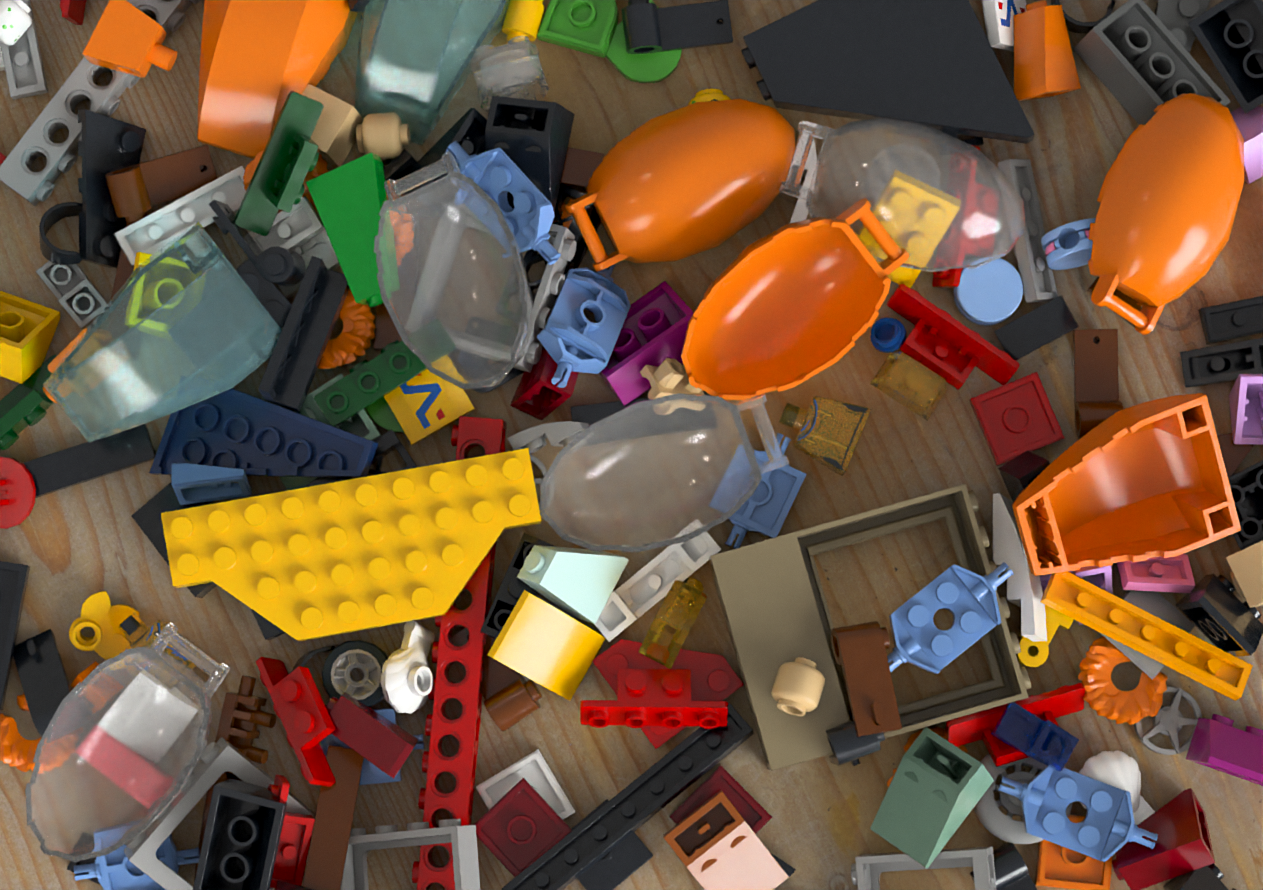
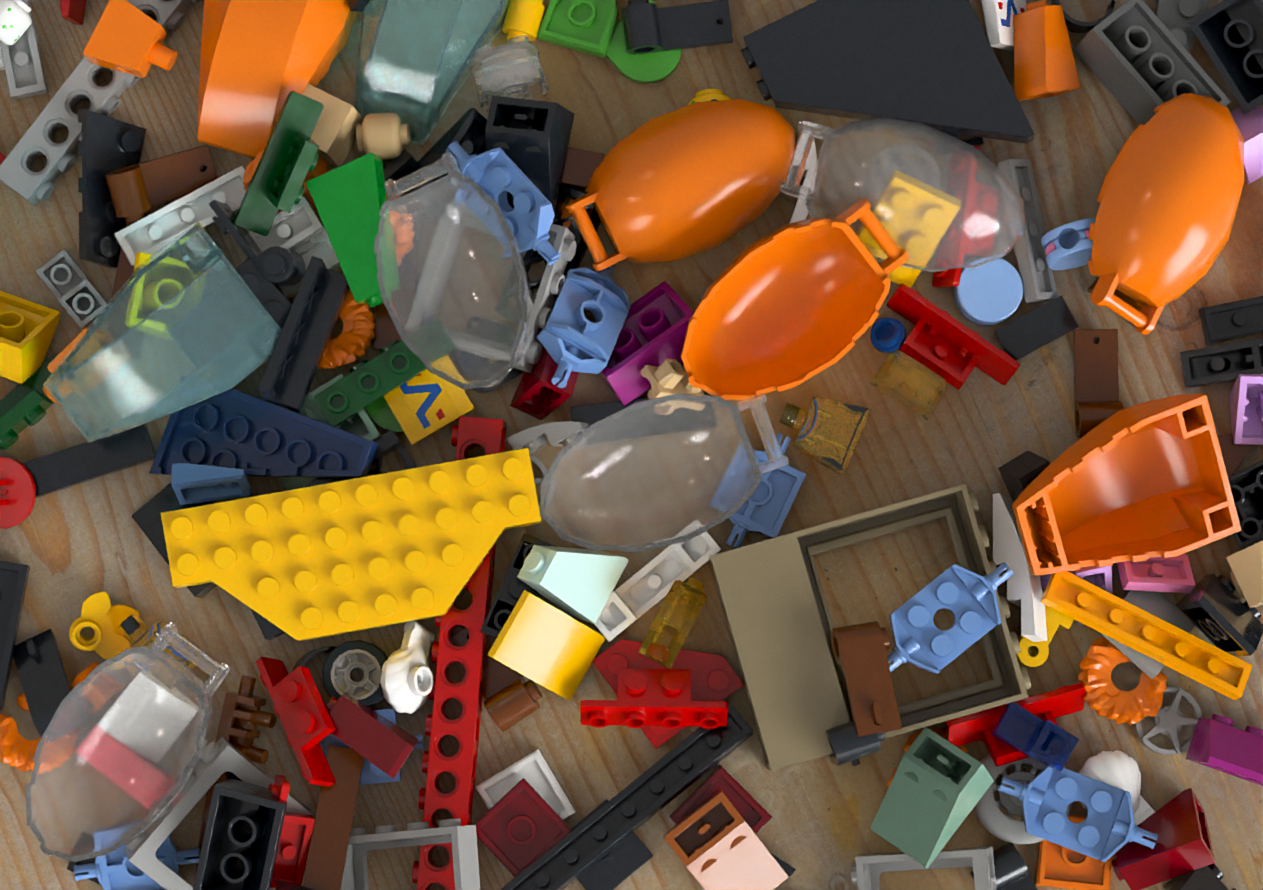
black helmet [39,202,82,265] -> none
tan head [772,657,825,716] -> none
red tile [969,372,1065,466] -> none

